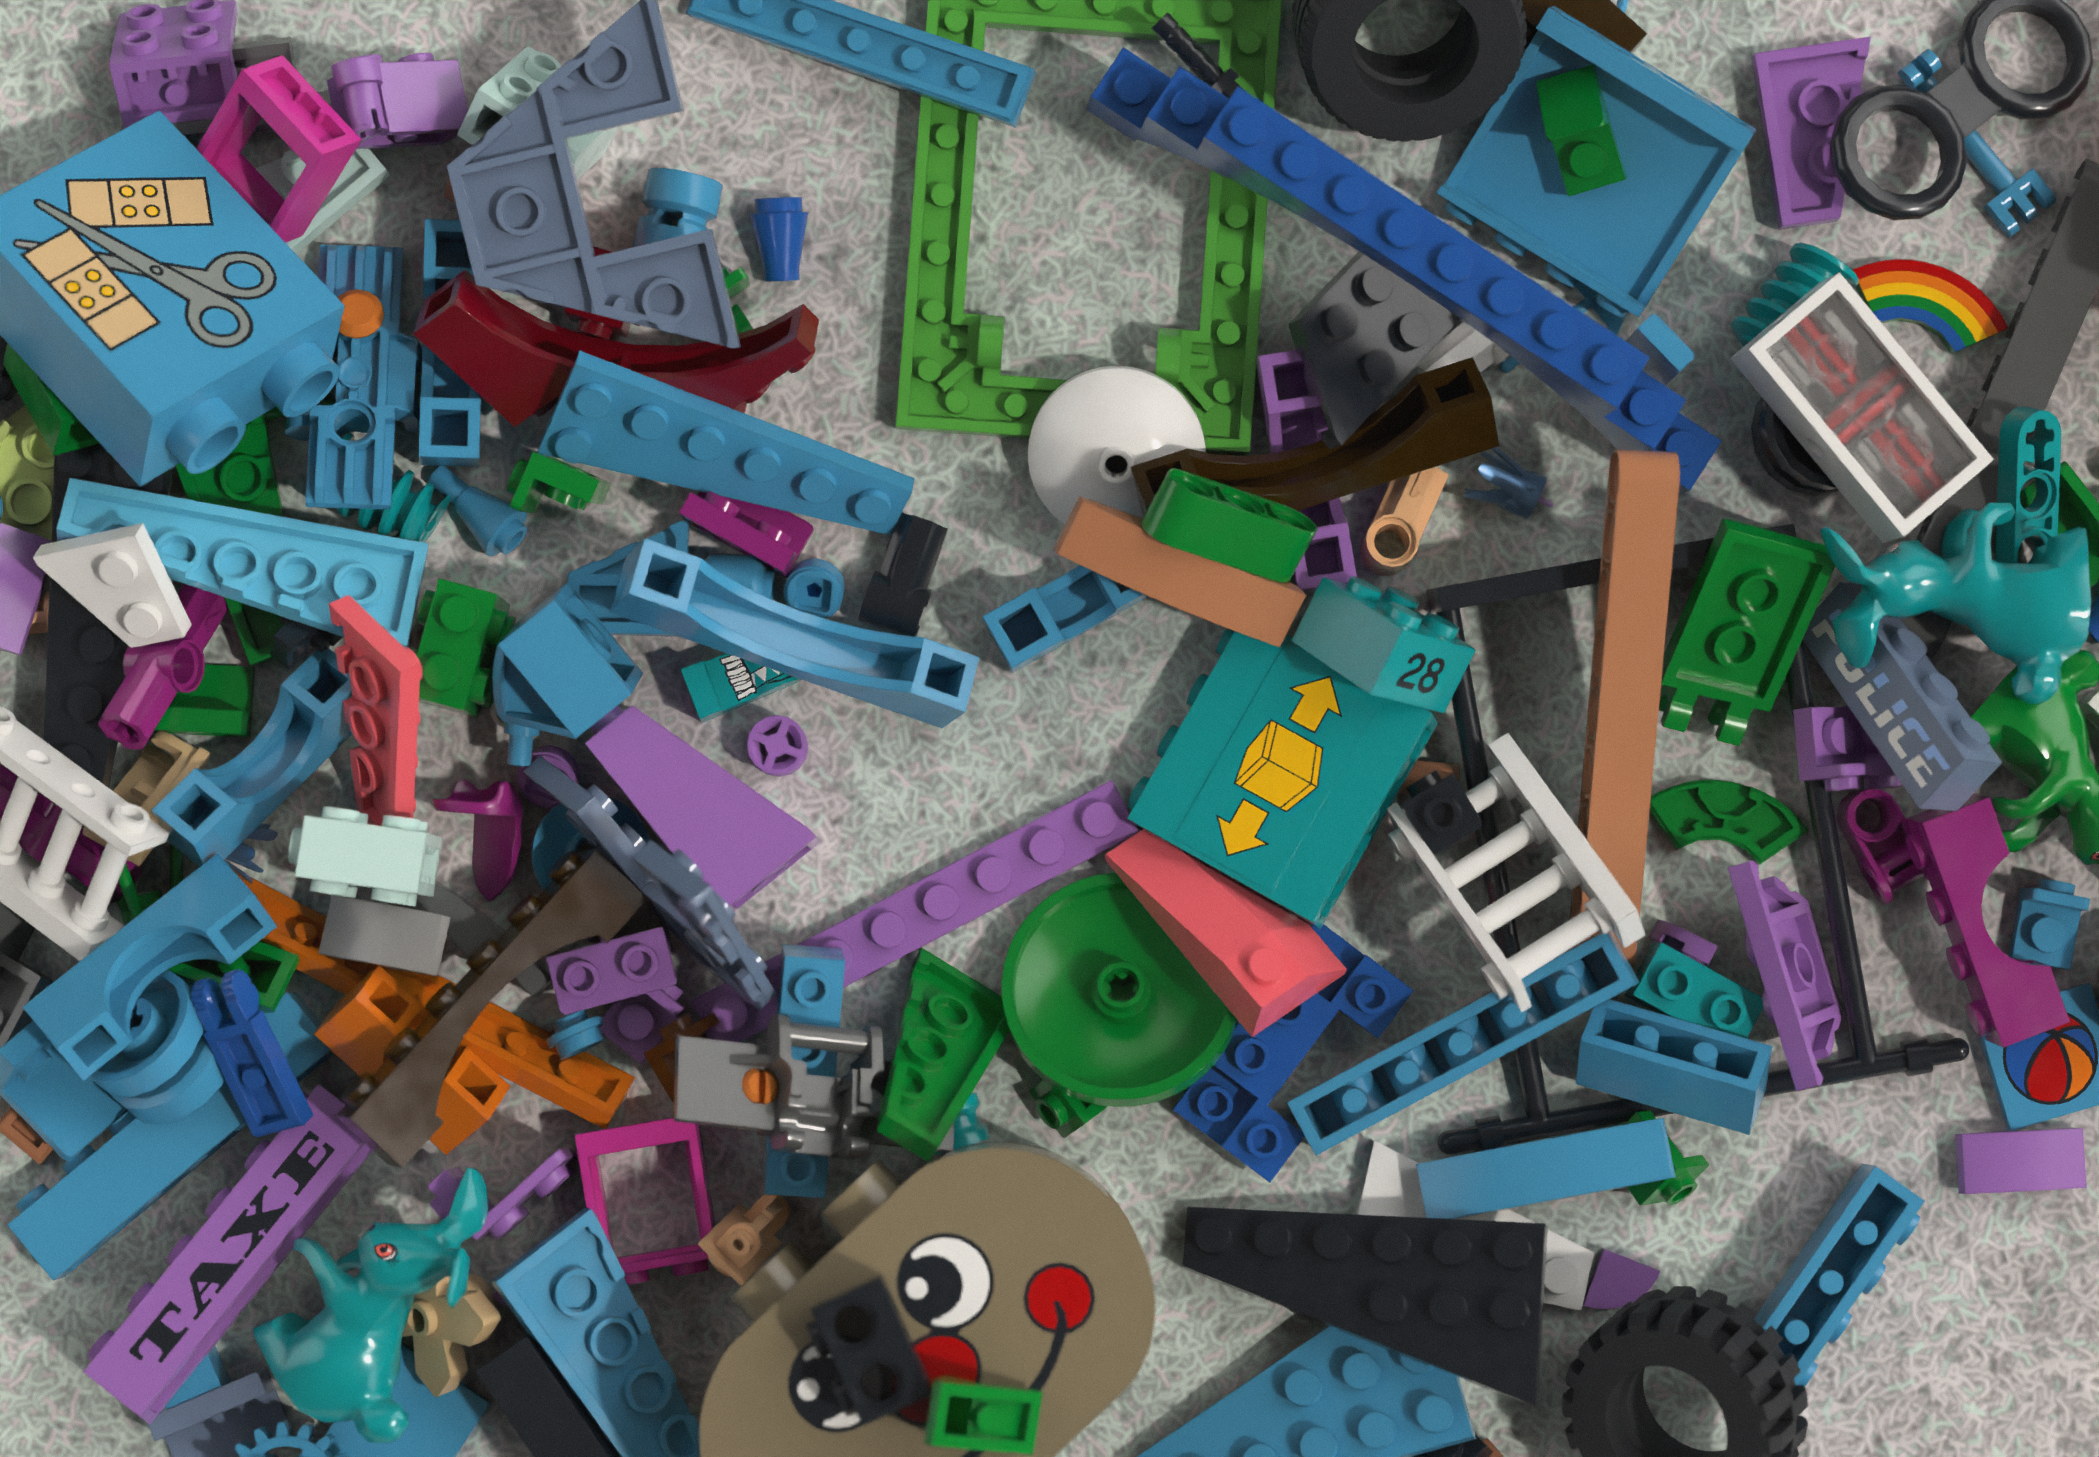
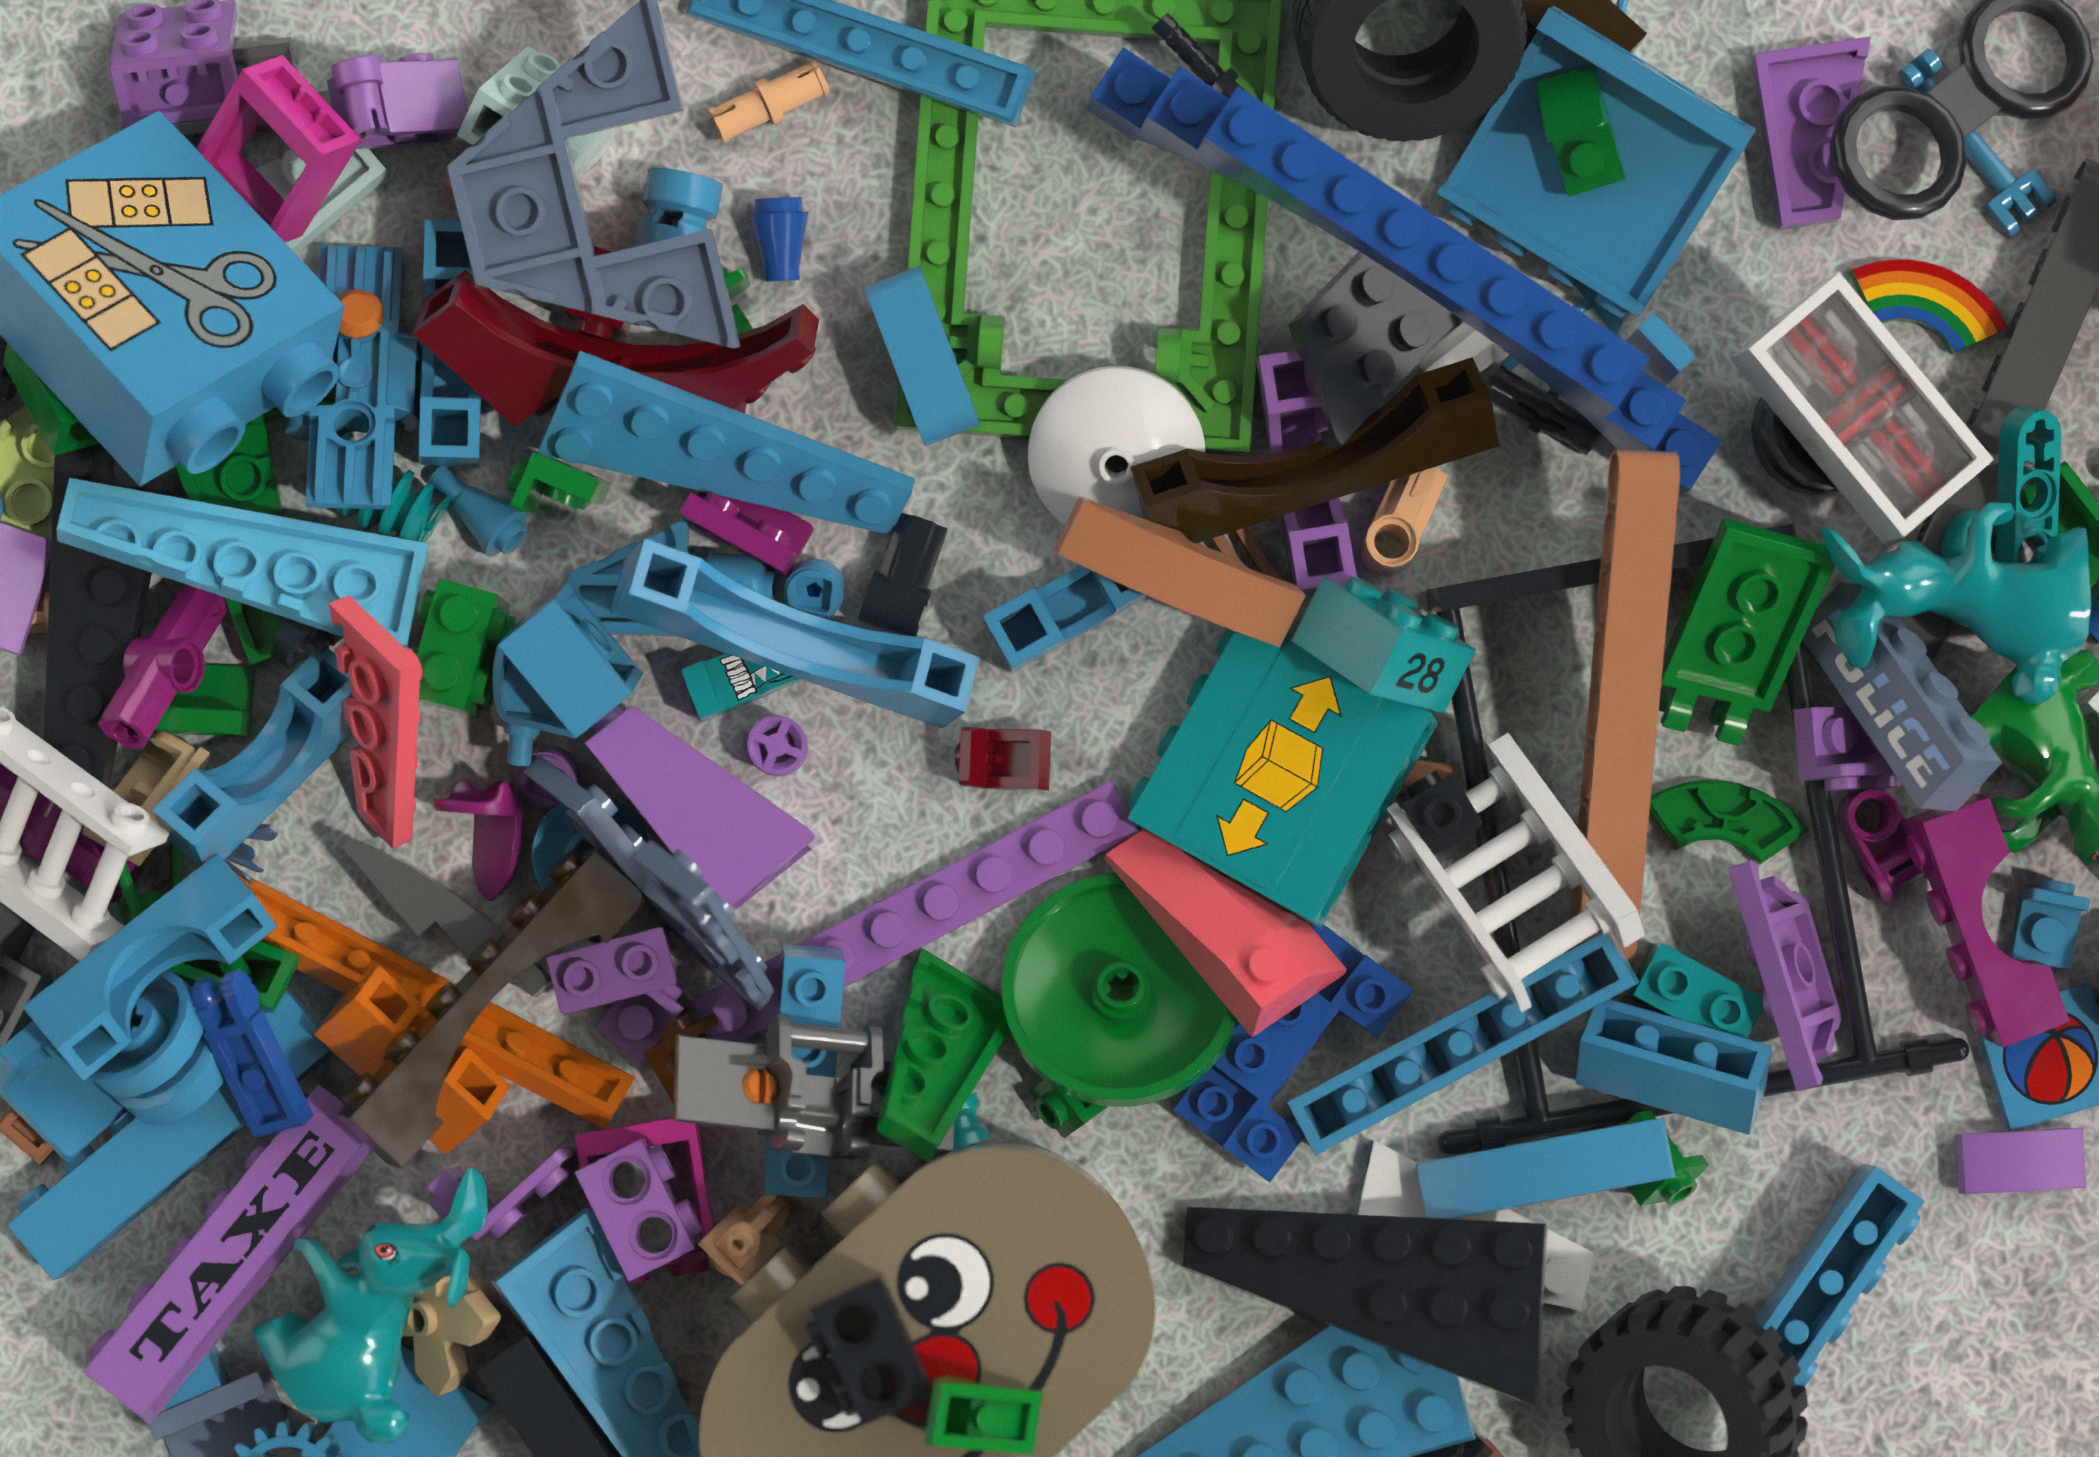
white wing [33,523,192,648] -> none
light aqua brick [288,806,442,907] -> none
light grey slope [318,895,451,976] -> none
dark azure plate [546,1010,605,1060] -> none
green beam [1141,469,1318,583] -> none
flat silver piece [1463,447,1553,519] -> none
medium lavender tile [1583,1248,1660,1309] -> none
medium lavender tile [1648,919,1718,965] -> none
teal piece [1731,242,1859,347] -> none
none -> medium lavender brick [575,1138,702,1282]
none -> light nougat pin [707,59,830,143]
none -> dark azure beam [864,266,981,447]
none -> dark red bracket [955,727,1051,791]
none -> black pin [1488,365,1601,456]

